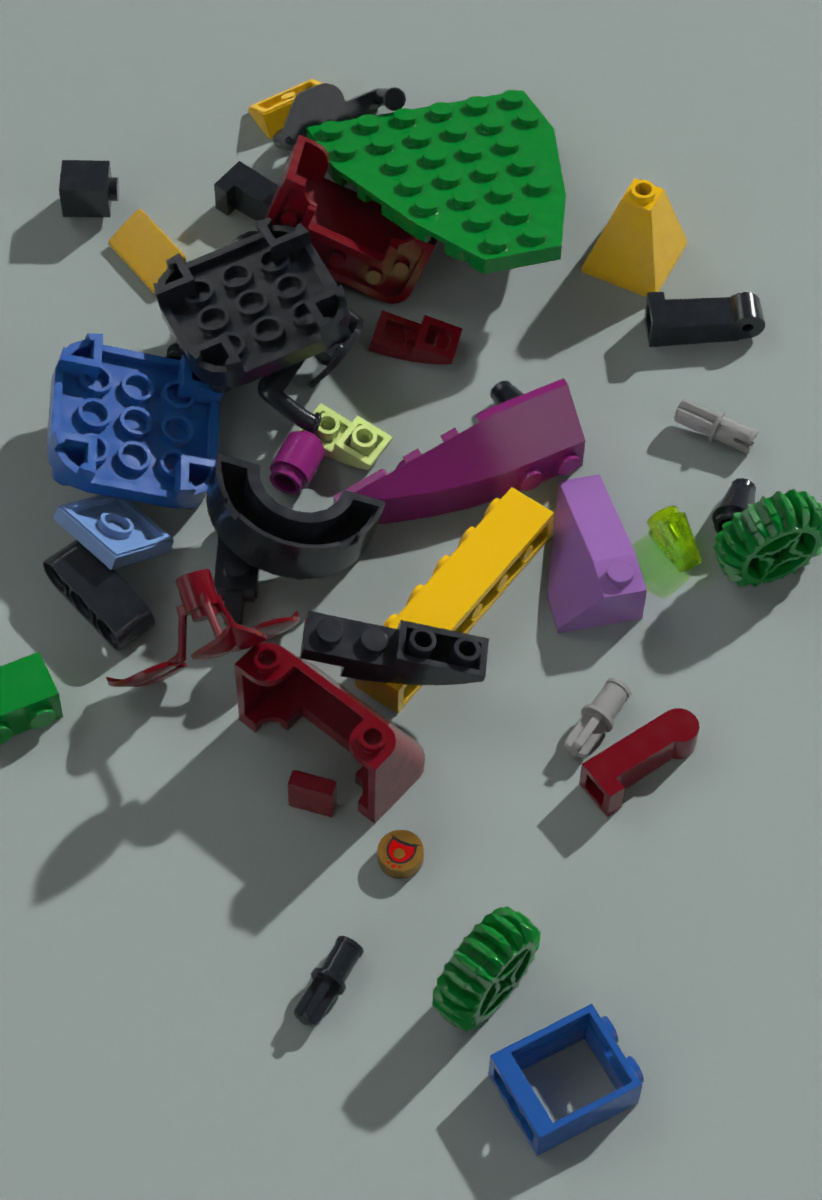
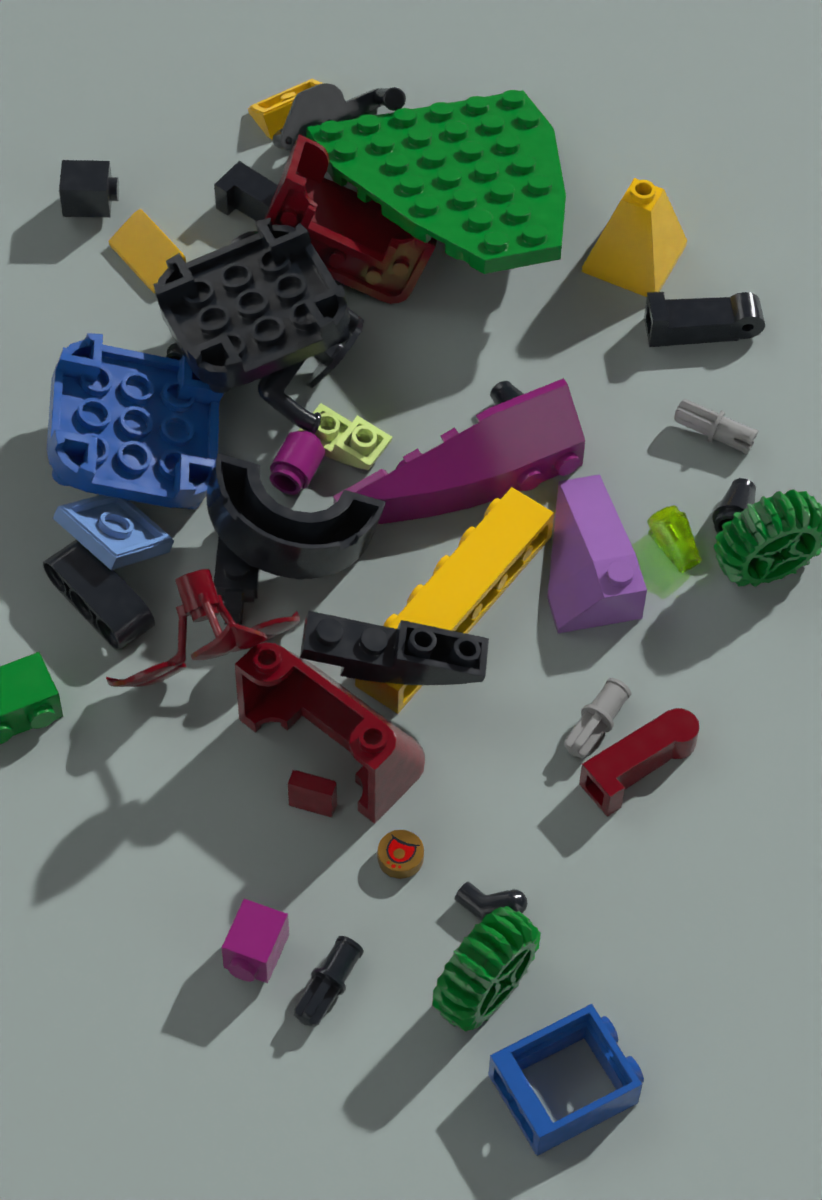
dark red slope [368,310,463,365] -> none
none -> magenta brick [221,899,289,983]
none -> black arm [454,881,528,921]

